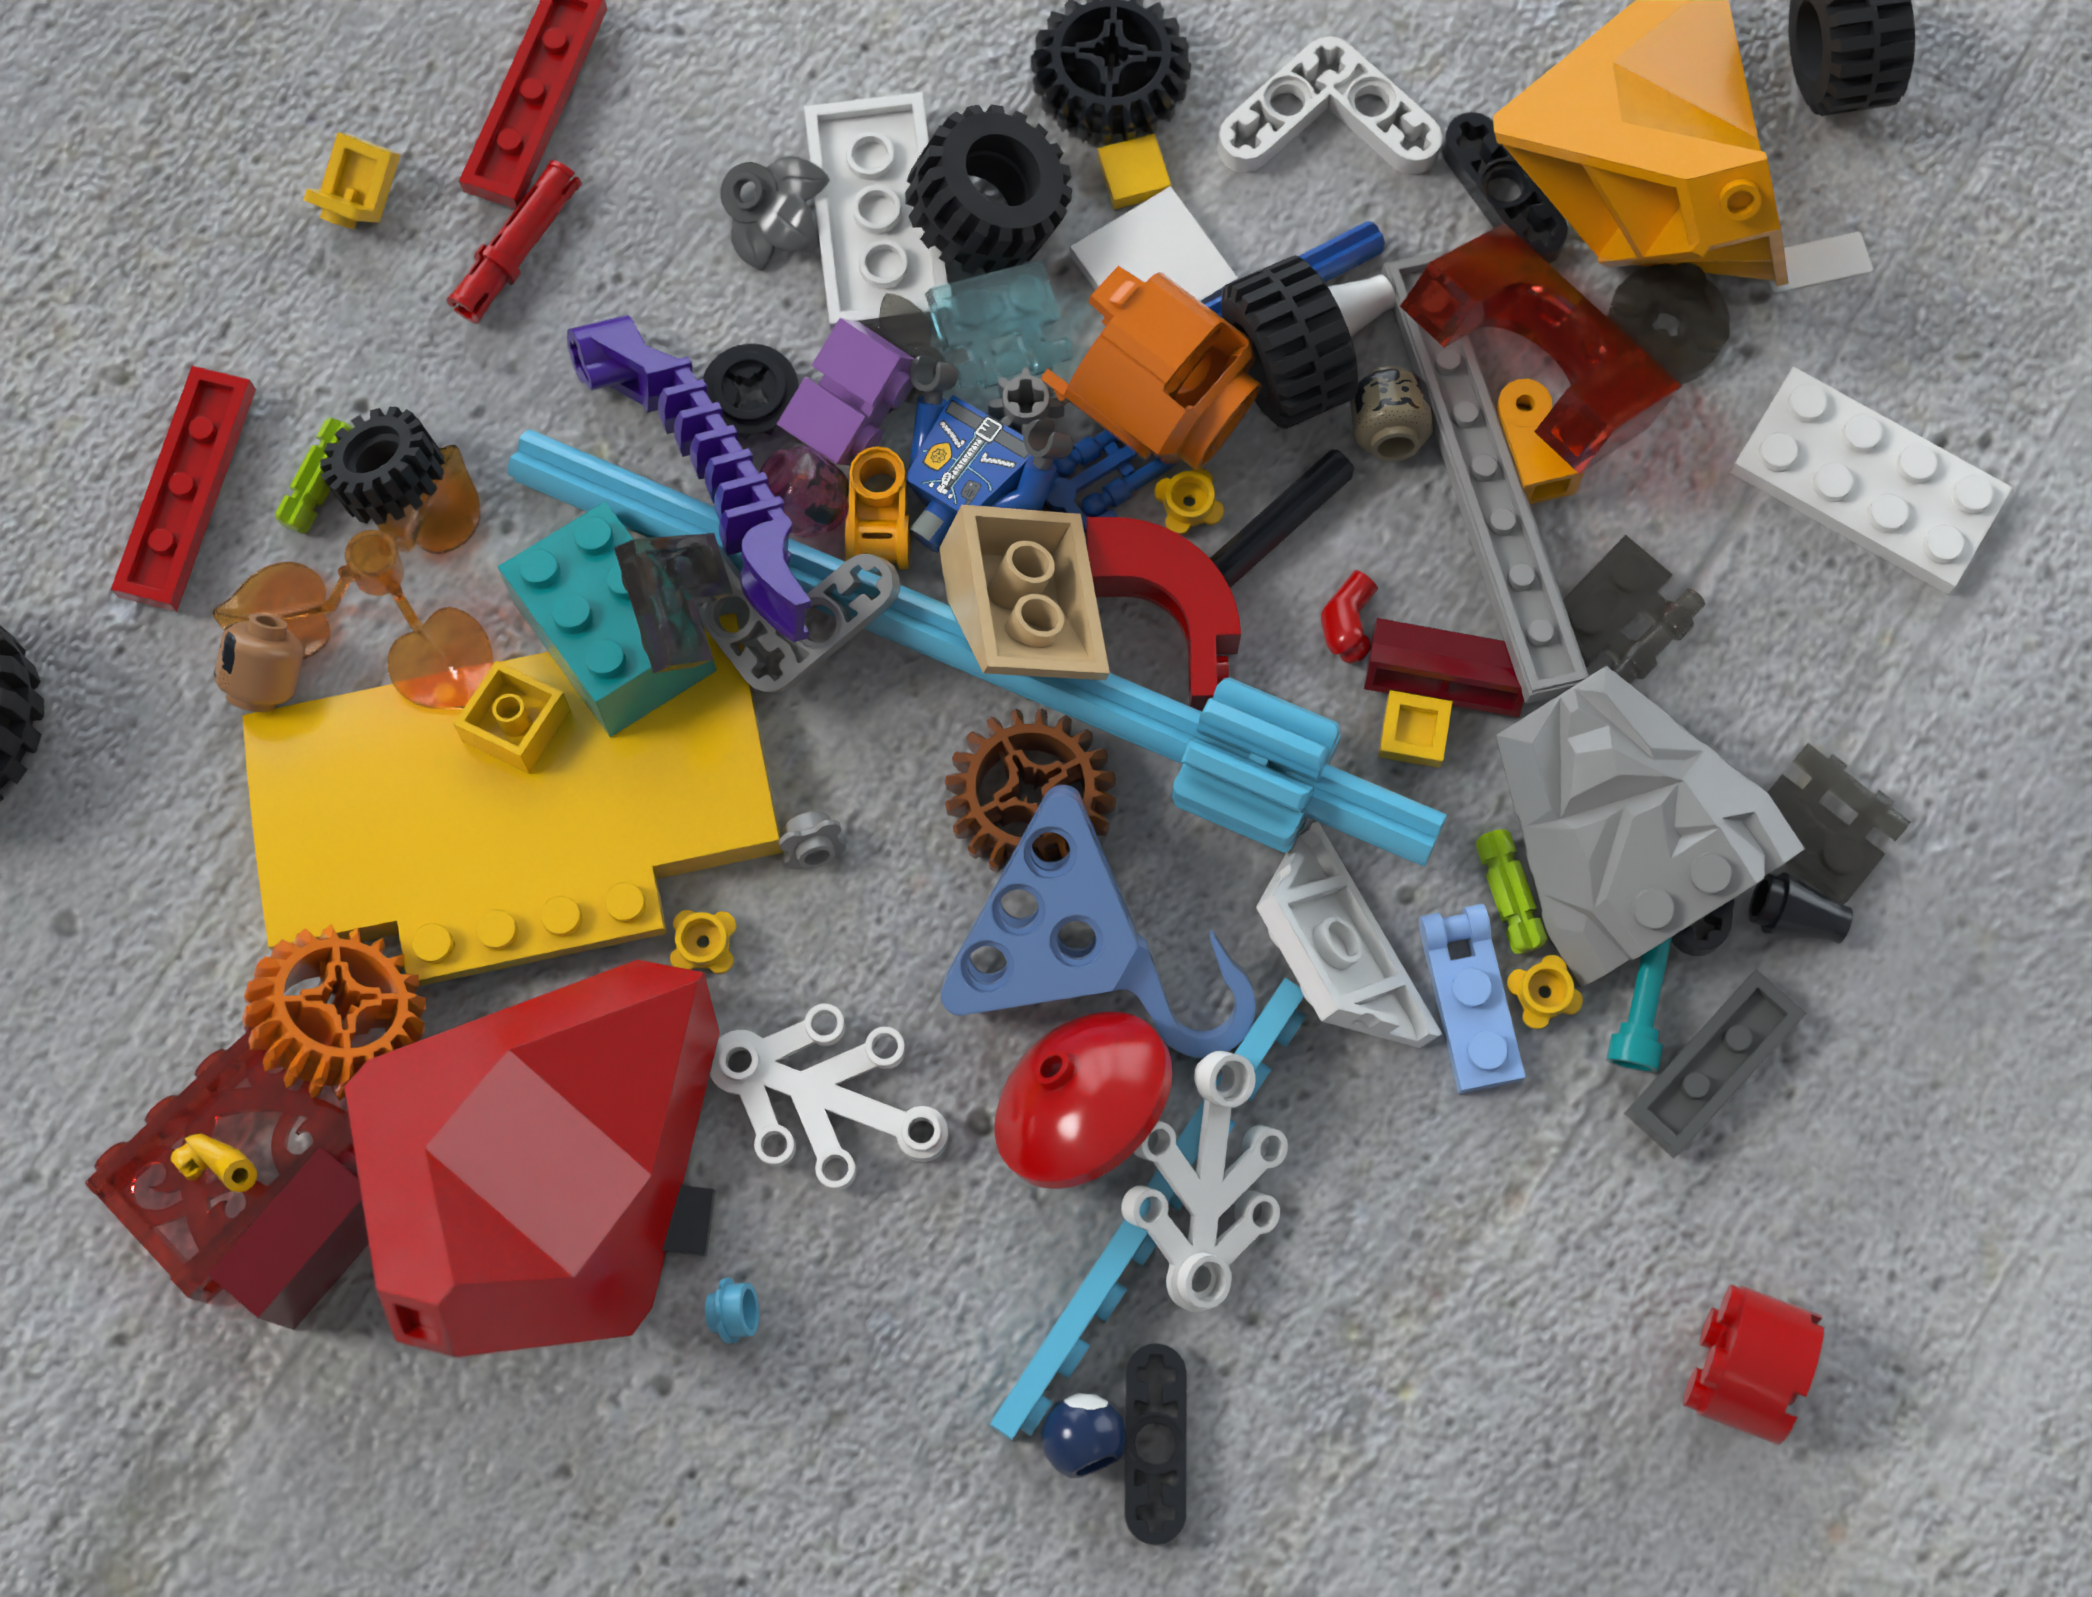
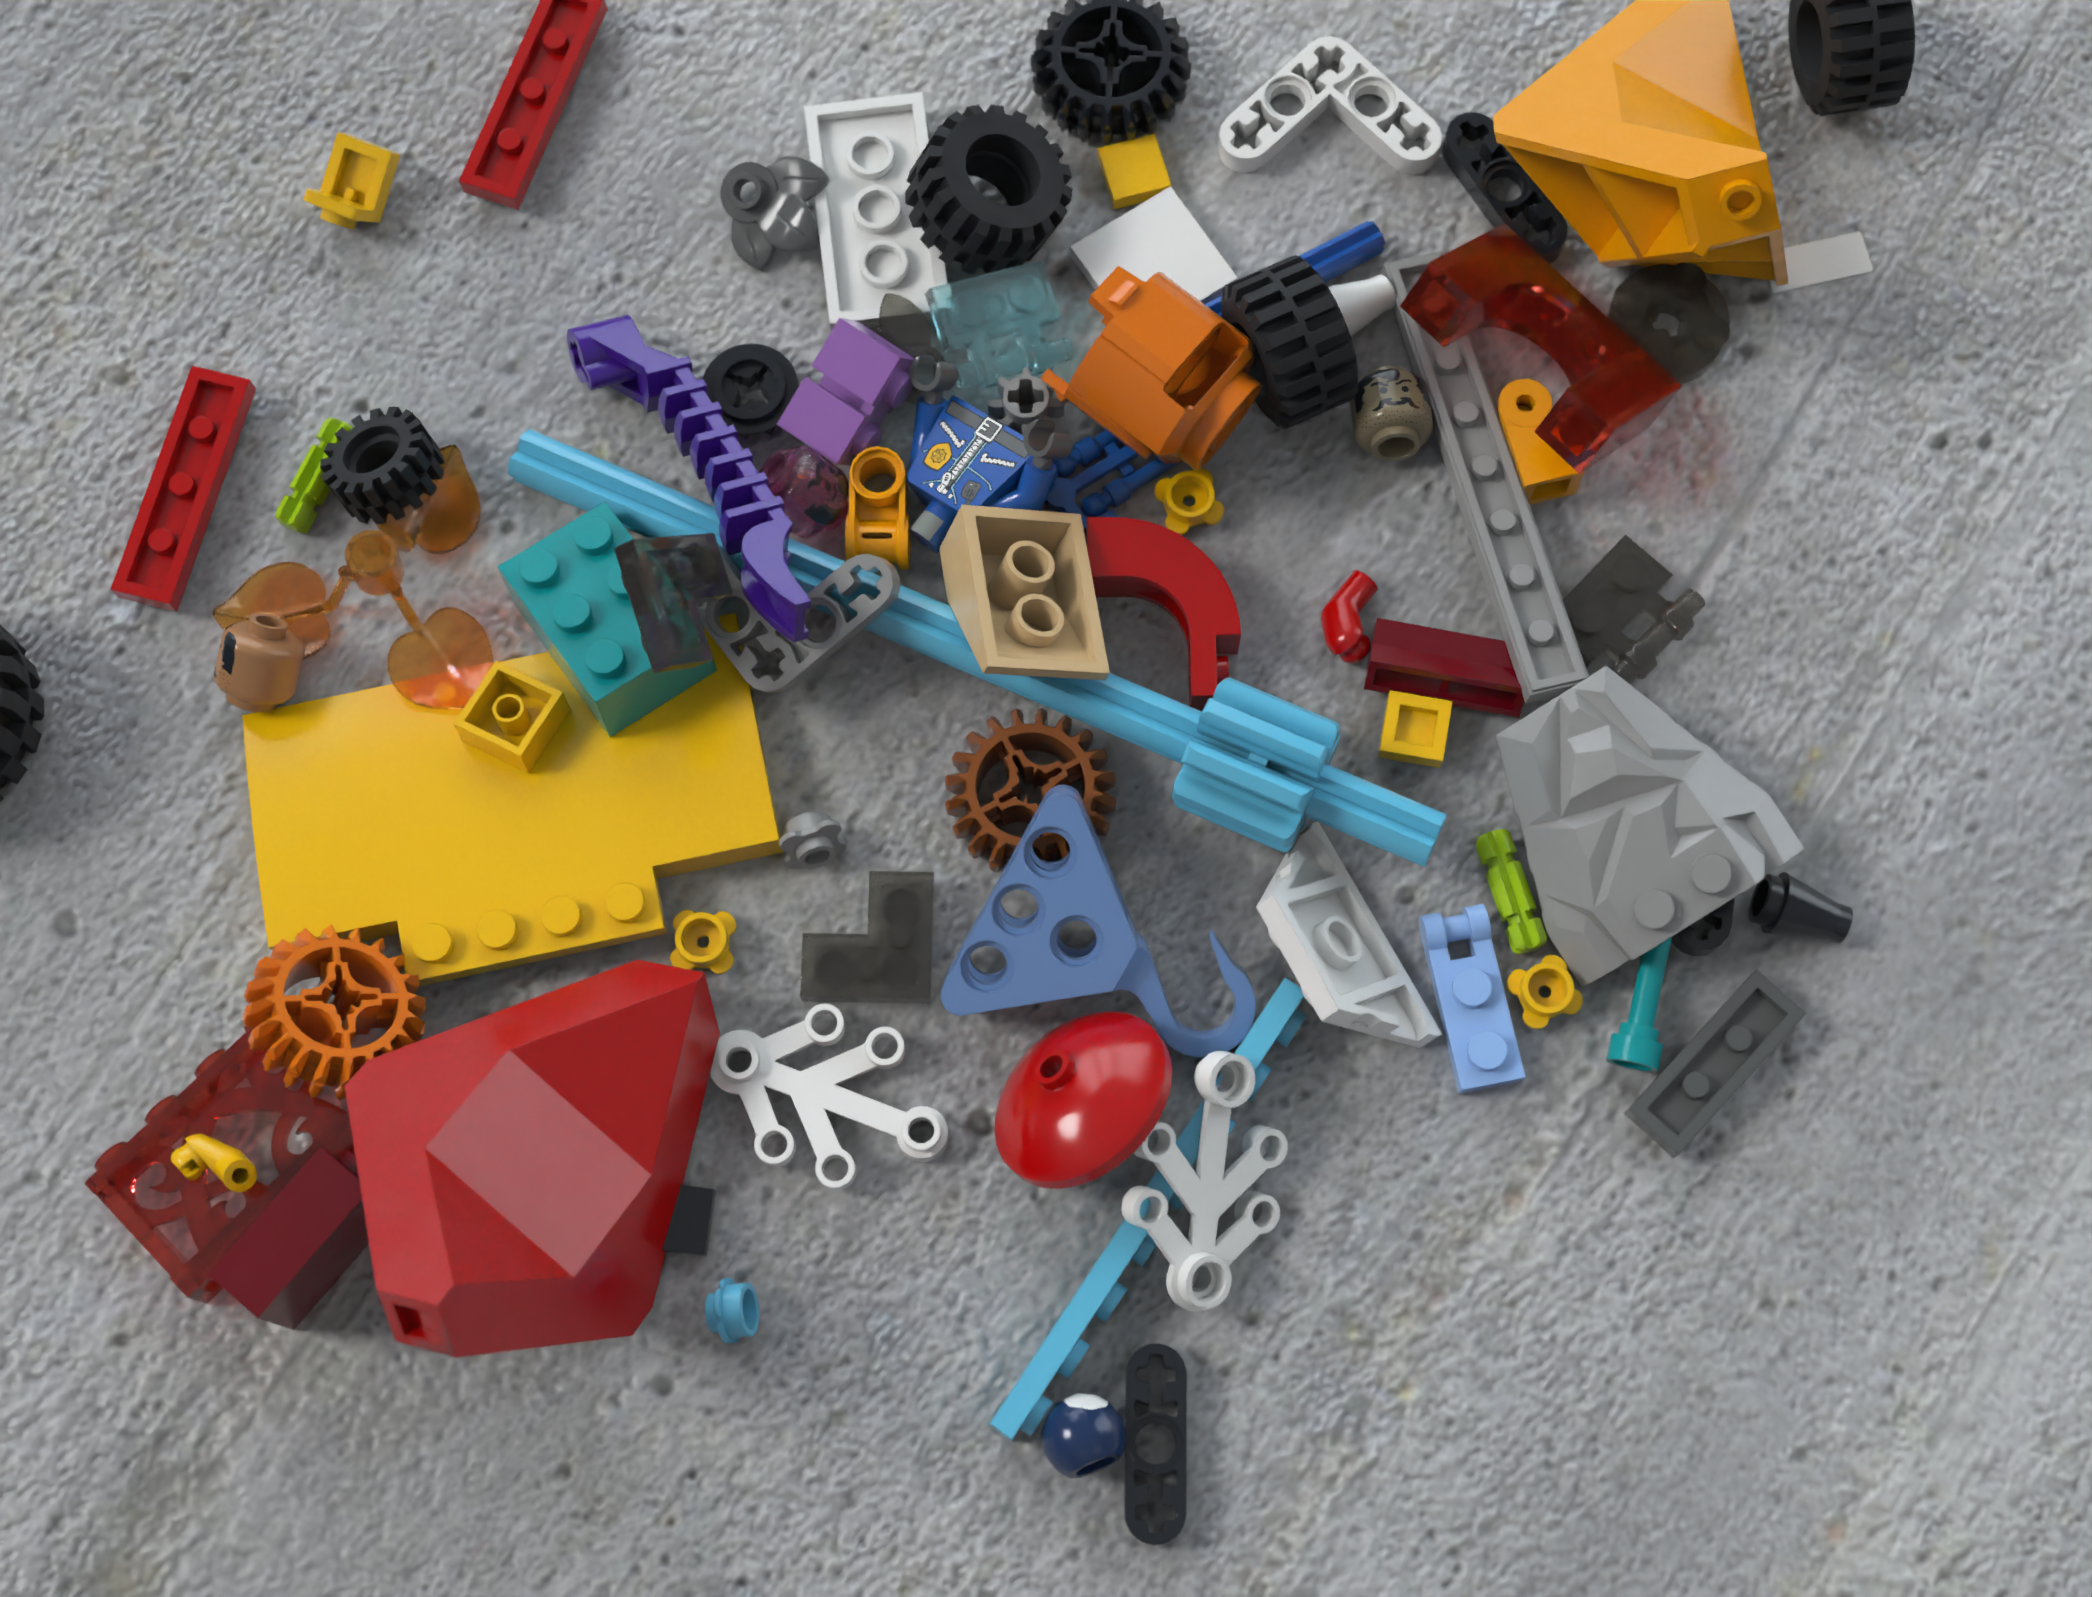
red pin [446,160,582,324] -> none
black axle [1210,449,1355,588] -> none
red brick [1683,1284,1824,1445] -> none
white plate [1729,366,2013,595] -> none
clear smoke plate [1767,743,1911,905] -> none
none -> clear smoke plate [800,871,935,1004]

